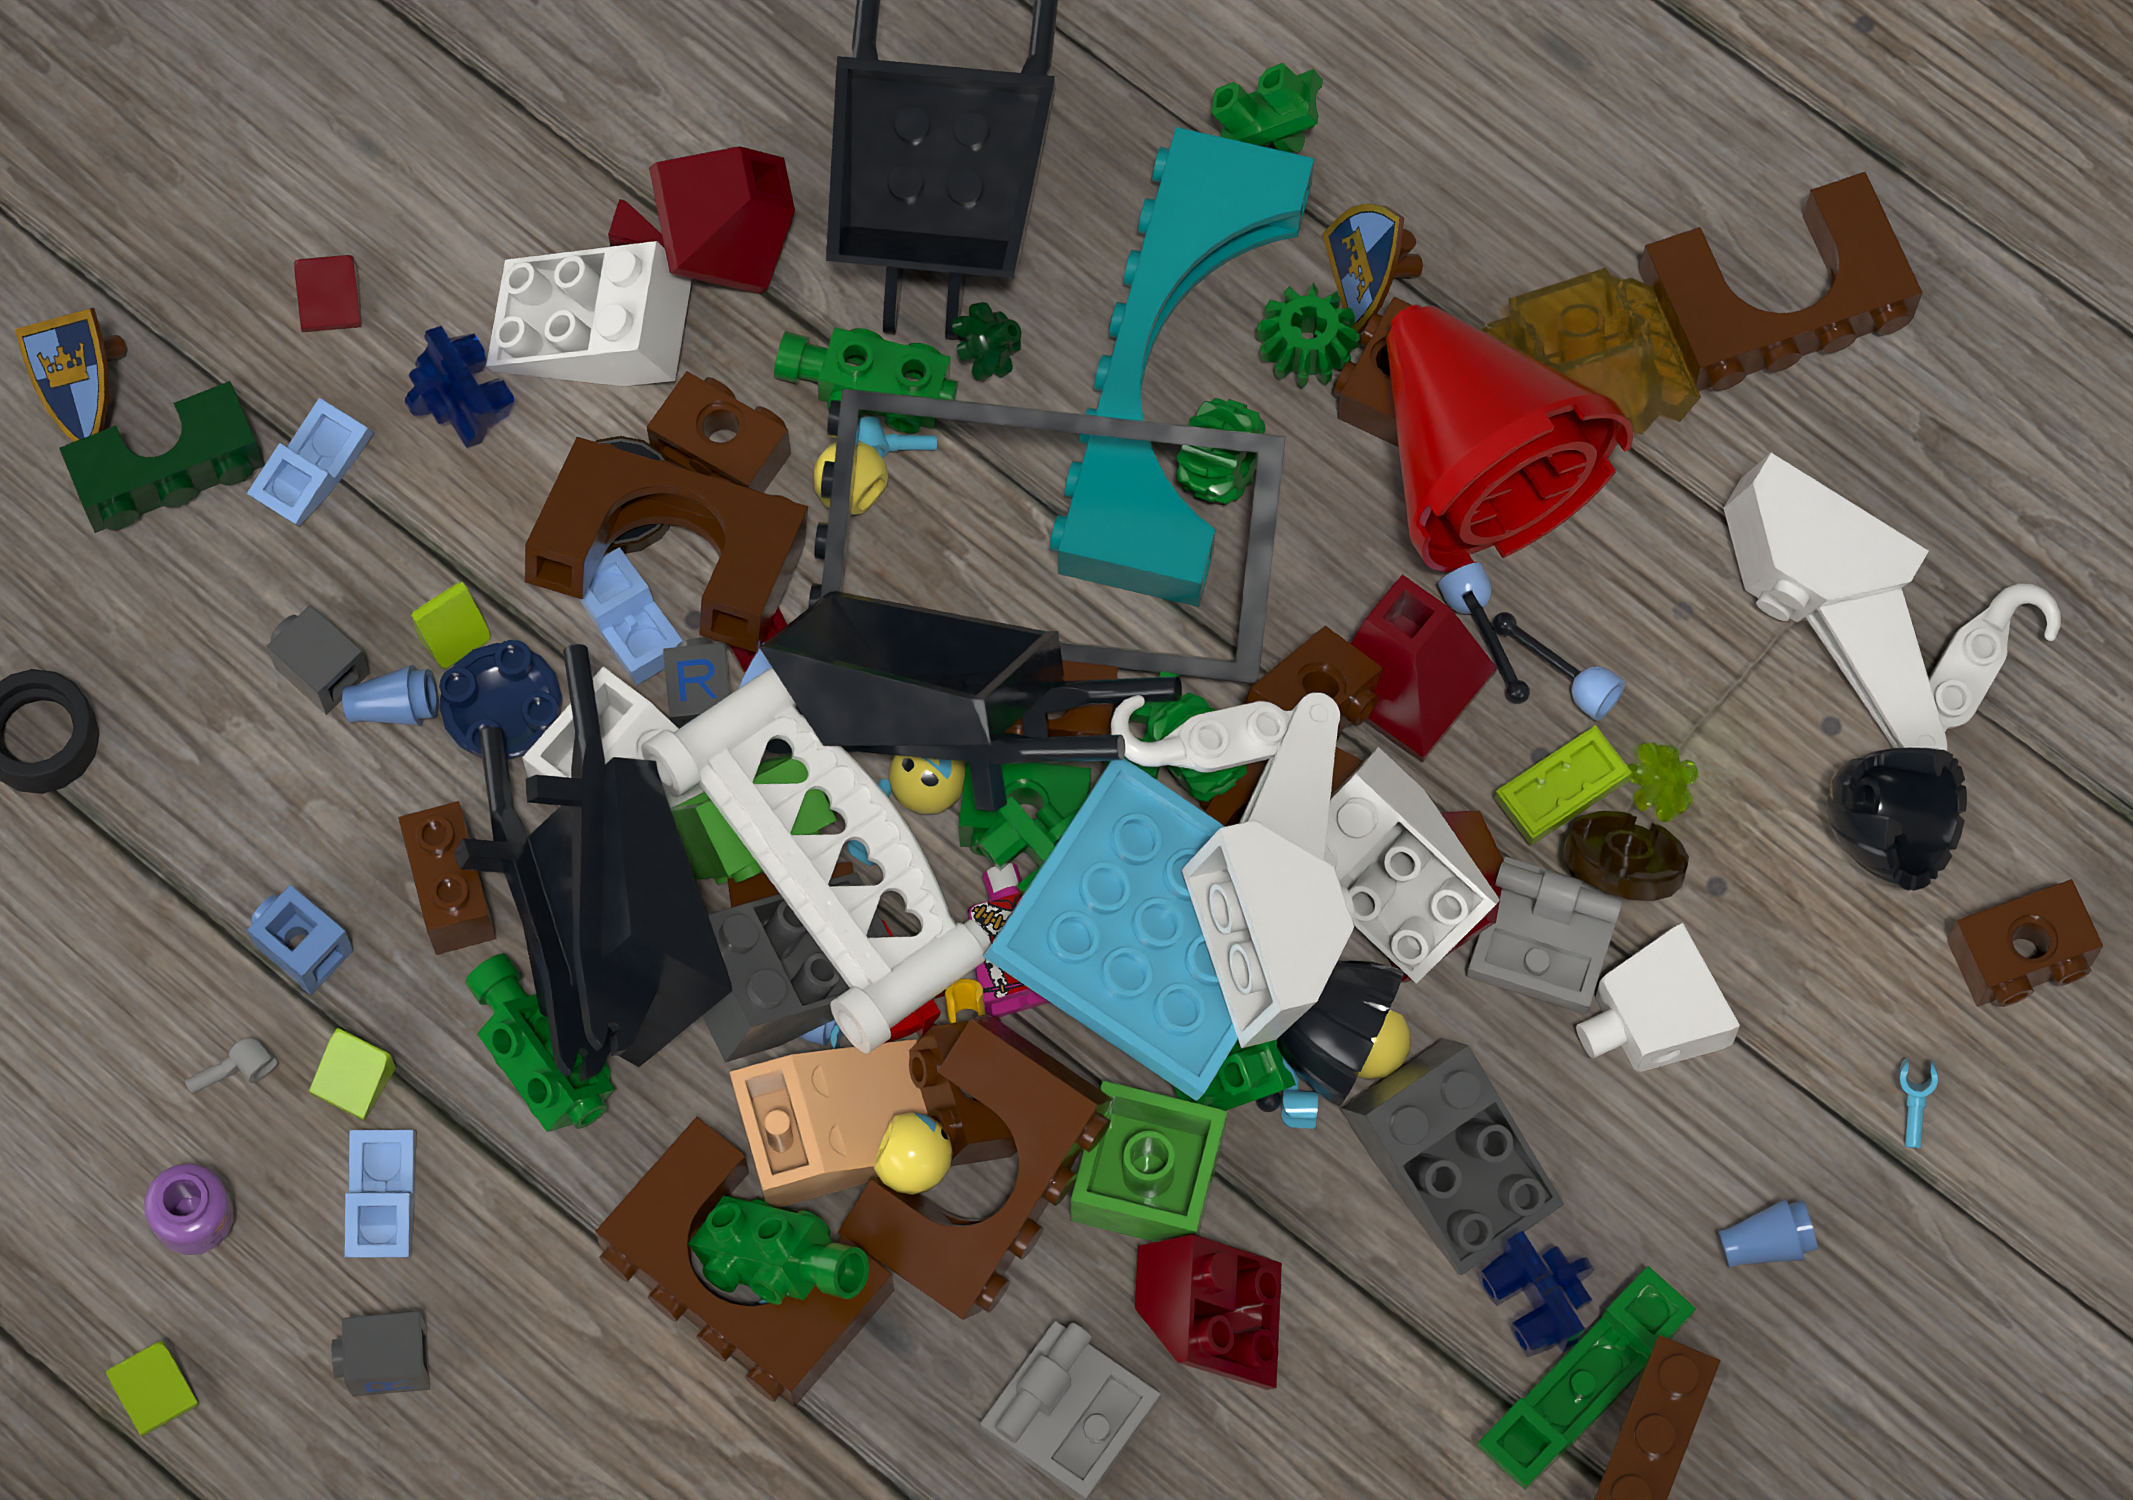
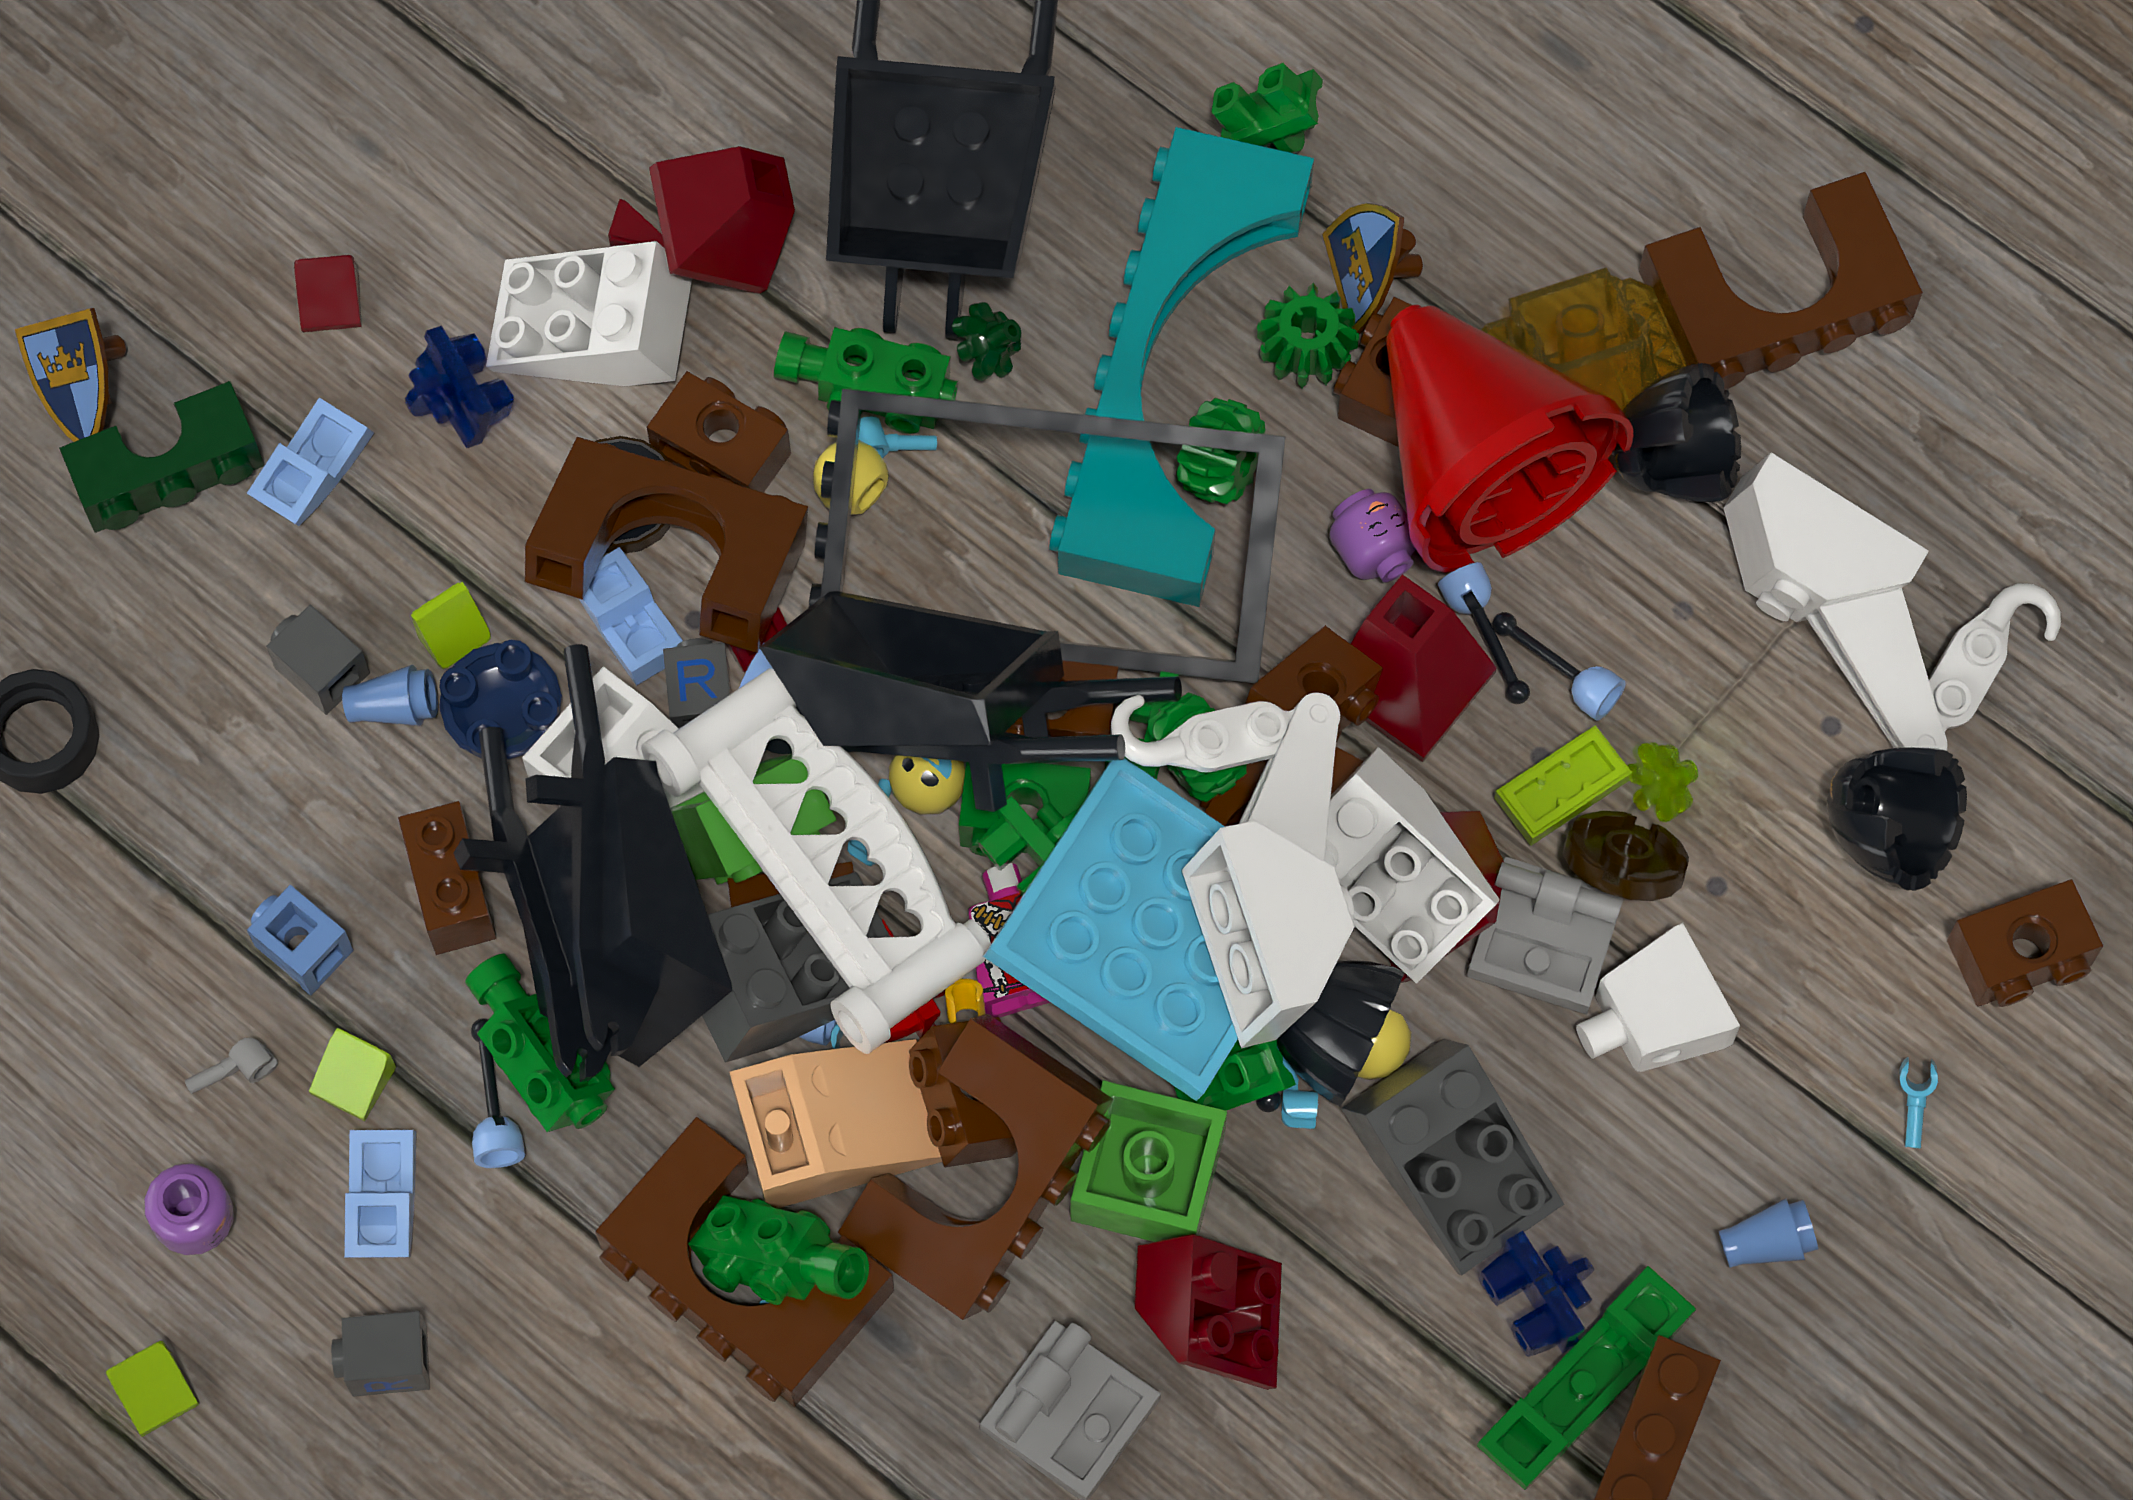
light yellow piece [874,1112,953,1195] -> none
none -> light blue hinge [471,1018,525,1168]
none -> medium lavender head [1329,489,1415,582]
none -> black hair [1612,363,1741,502]

